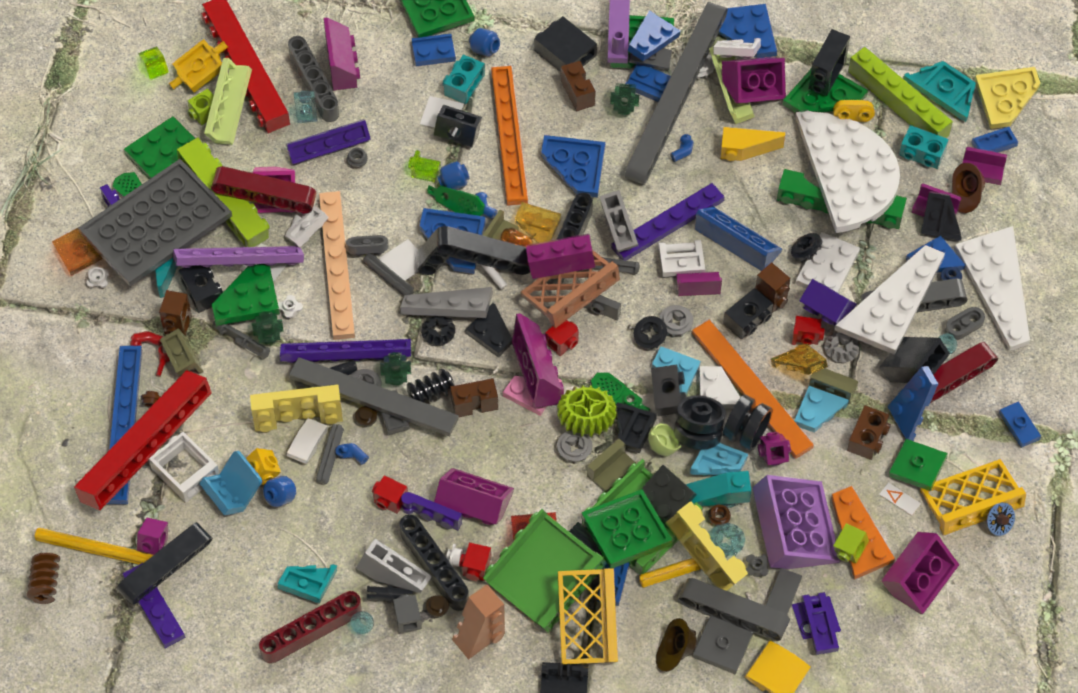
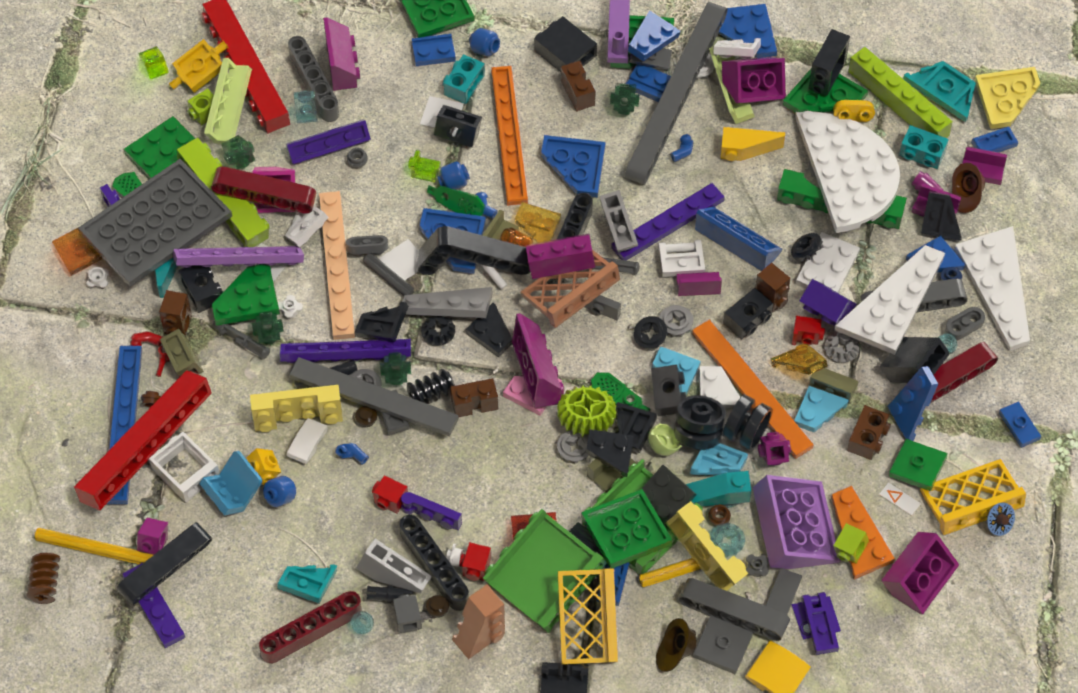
dark grey axle [316,424,344,484] -> none
magenta slope [434,468,514,525] -> none
red brick [545,320,579,357] -> none
none -> clear green brick [221,135,255,169]
none -> black wing [354,302,409,342]
none -> black wing [586,429,634,477]
none -> magenta cone [911,171,944,191]

